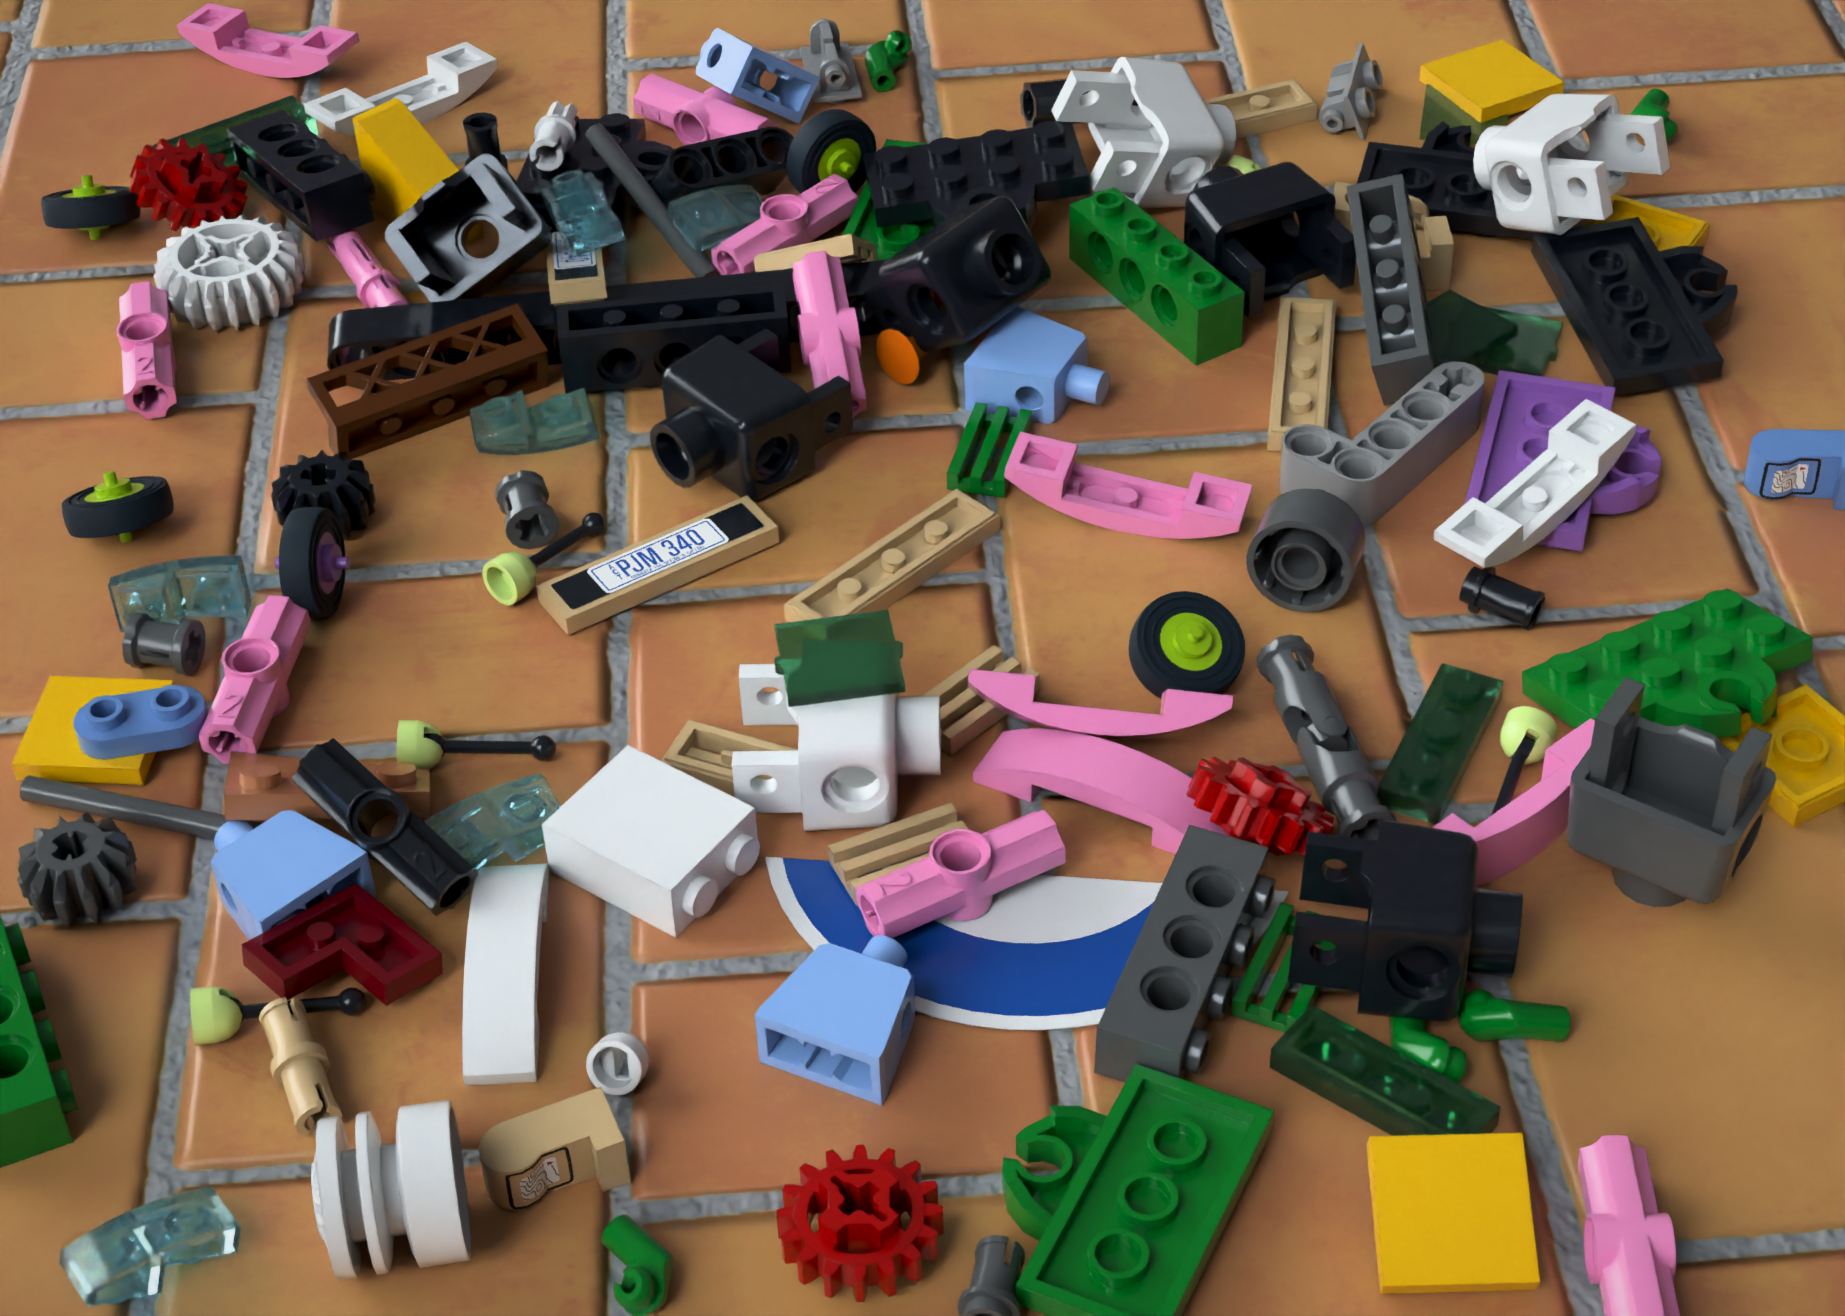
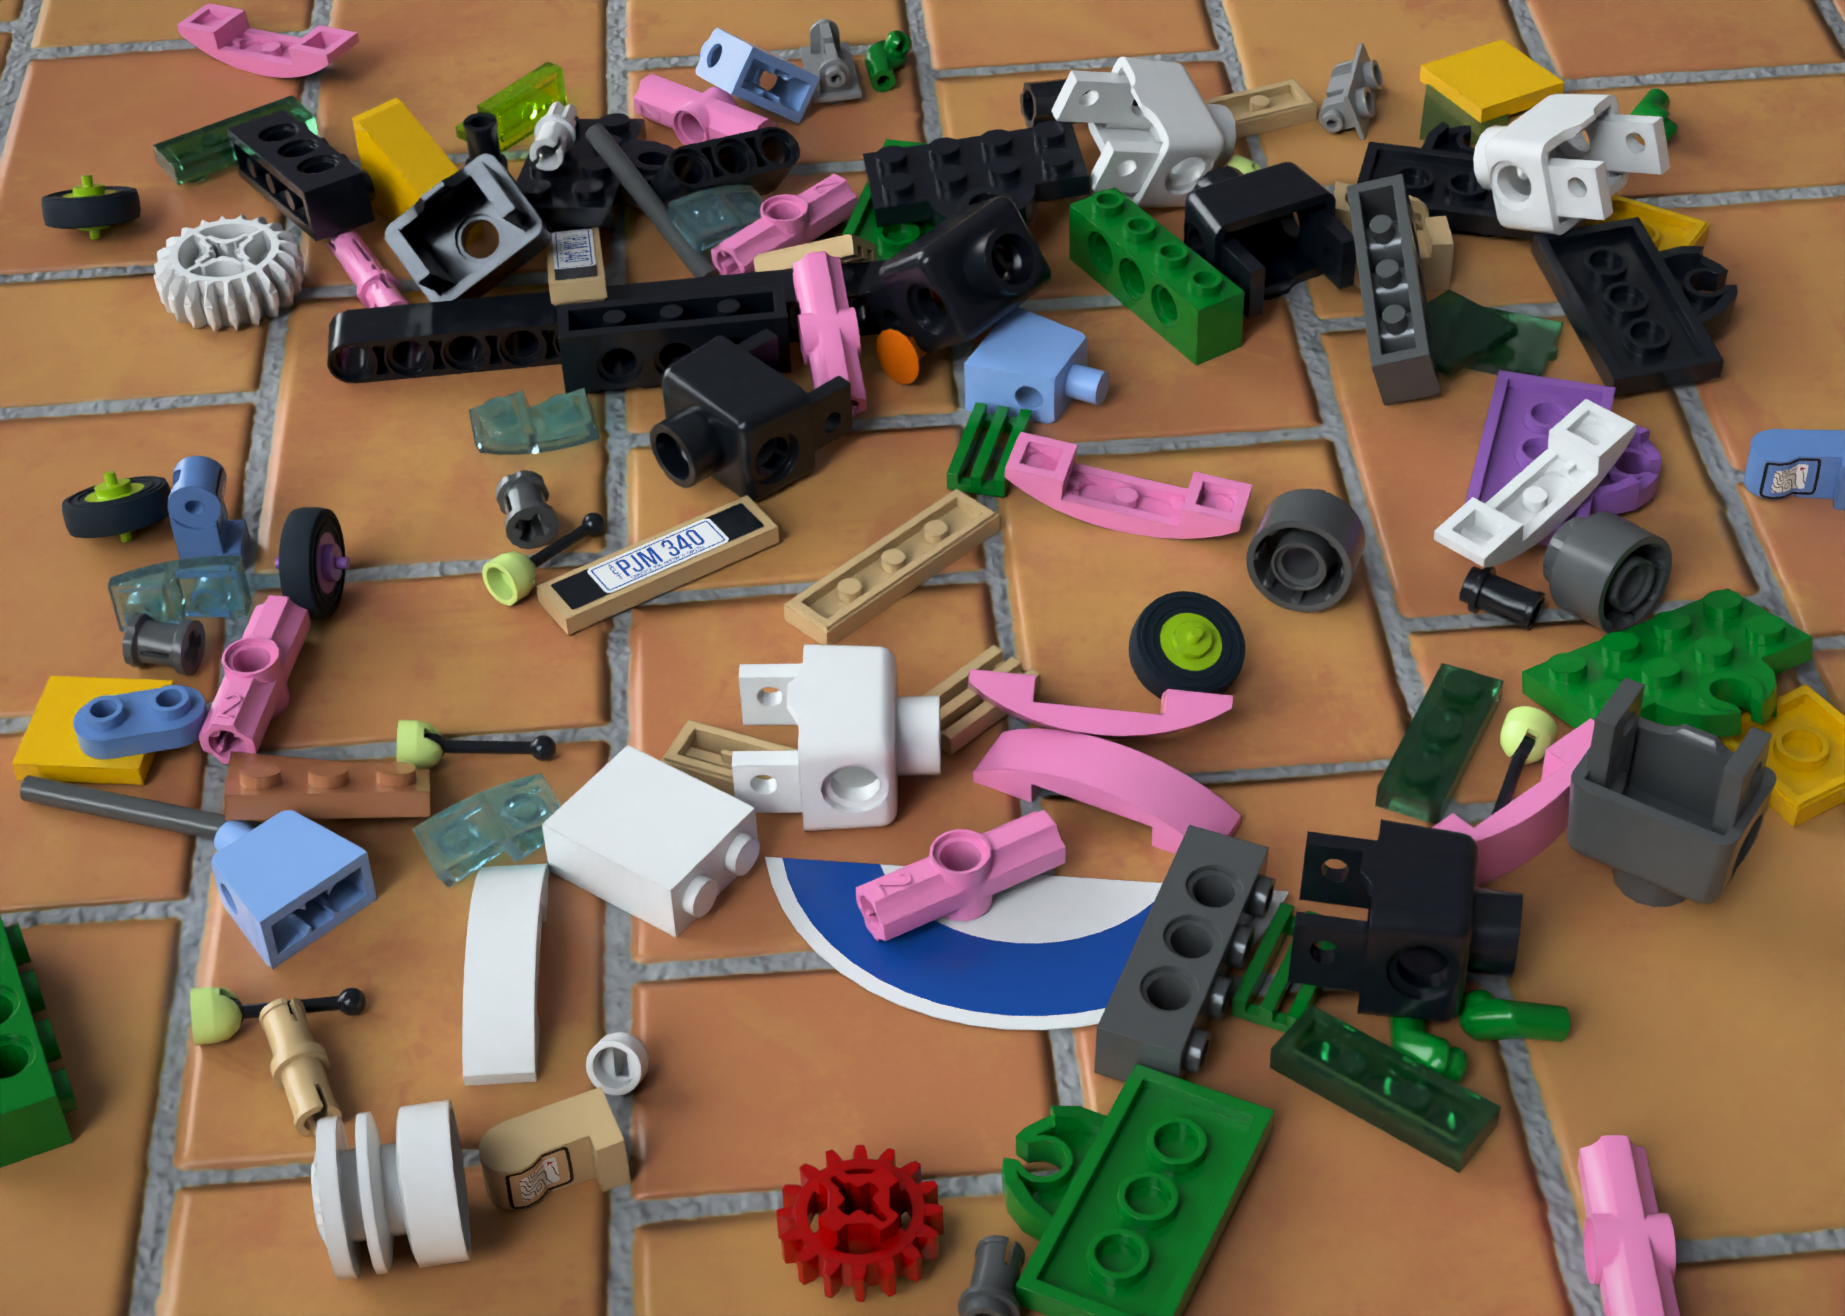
dark grey gear [17,812,137,928] -> none
clear light blue slope [59,1186,241,1307] -> none
bright pink piece [116,281,178,419] -> none
red gear [129,138,248,231] -> none
dark red plate [241,883,443,1006] -> none
black gear [271,449,376,540] -> none
black piece [292,738,478,916] -> none
white slope [304,42,498,136] -> none
reddish brown fence [307,303,548,460] -> none
clear light blue slope [540,170,625,257] -> none
green arm [601,1214,674,1316] -> none
light blue torso [755,935,915,1106] -> none
clear green piece [774,610,905,707] -> none
black wheel [786,109,876,193] -> none
tan tile [828,803,968,906] -> none
red gear [1186,757,1335,856] -> none
dark grey piece [1257,634,1398,841] -> none
tan tile [1267,297,1336,451] -> none
light grey beam [1279,361,1485,527] -> none
yellow tile [1366,1133,1540,1294] -> none
none -> medium blue leg [168,456,250,575]
none -> clear neon green panel [455,62,567,153]
none -> dark grey piece [1543,511,1672,633]

